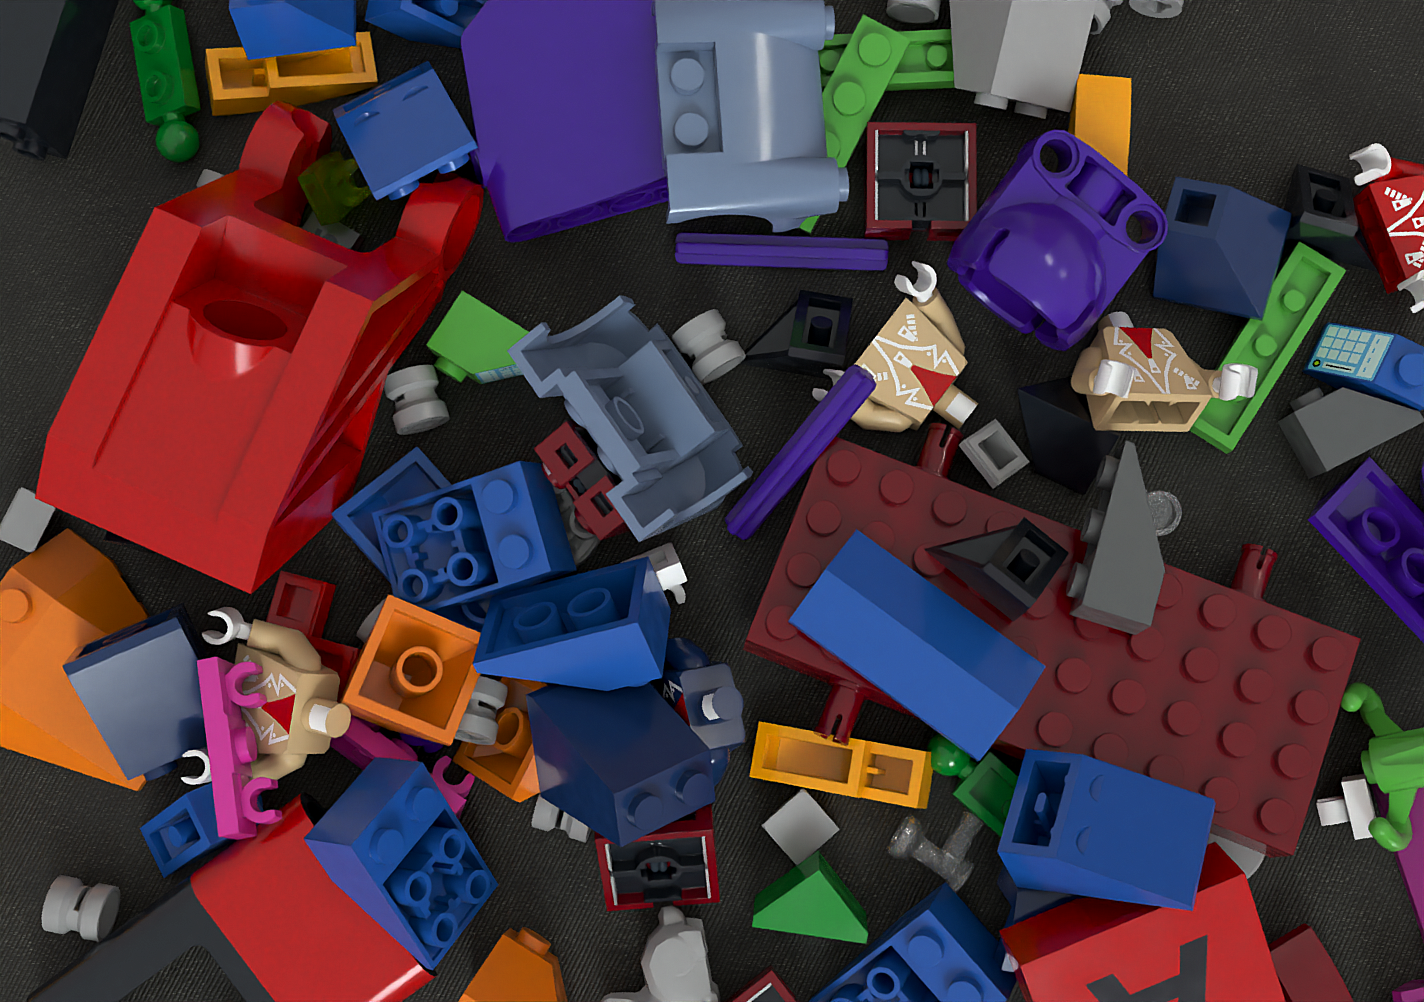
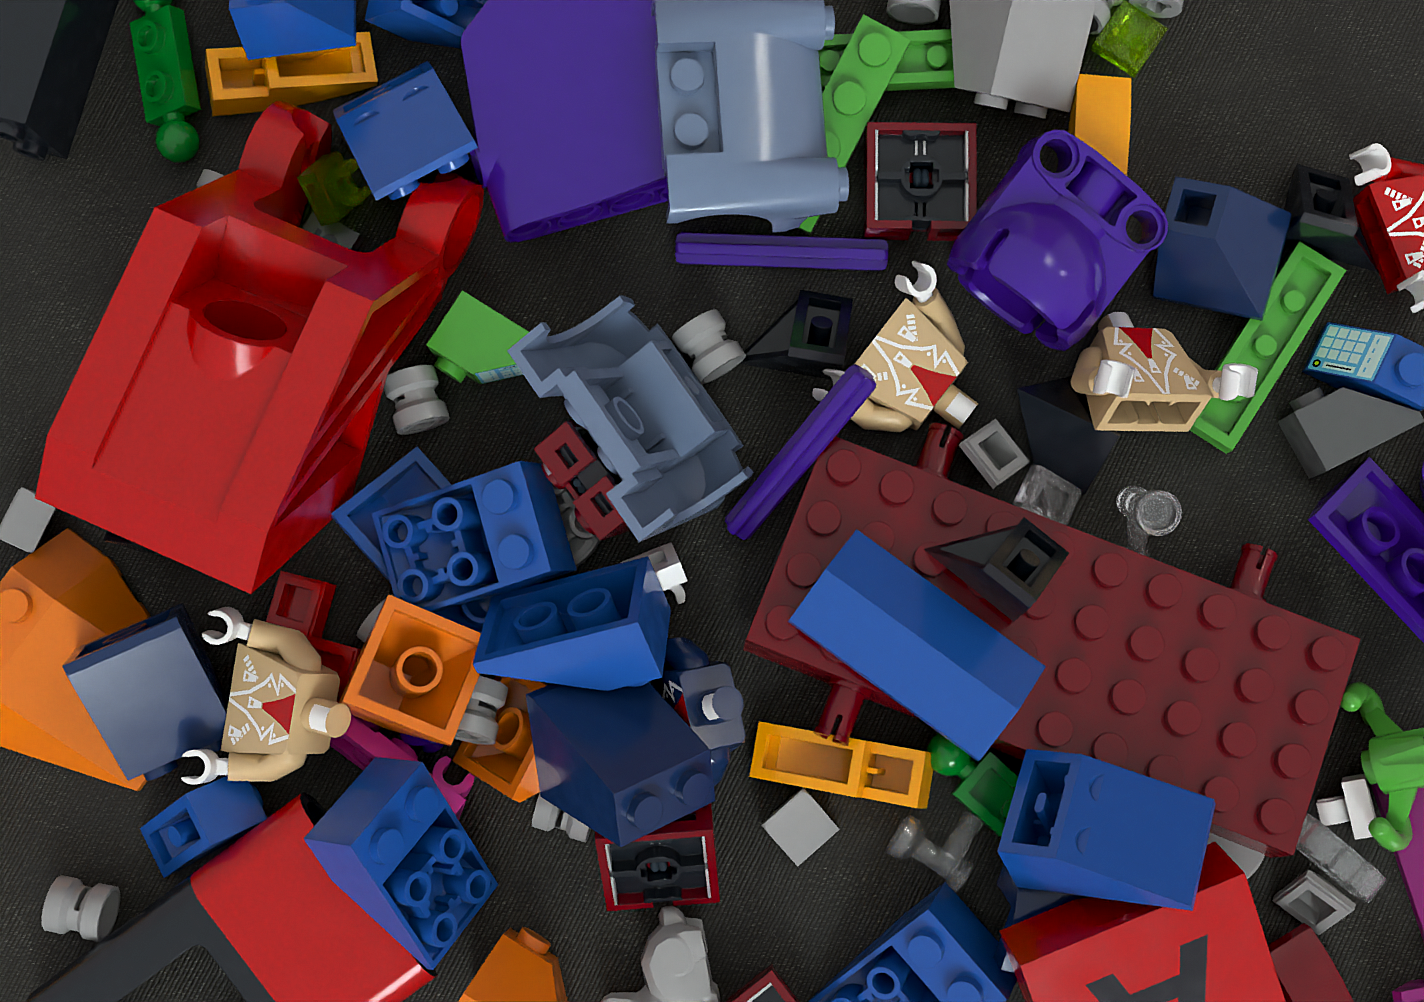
dark pink plate [197,657,282,840] -> none
green slope [752,851,868,944] -> none
dark grey slope [1066,441,1165,635] -> none
none -> clear tile [1012,465,1083,525]
none -> clear neon green tile [1091,0,1169,78]
none -> light grey slope [1272,869,1356,935]
none -> clear beam [1296,813,1387,903]

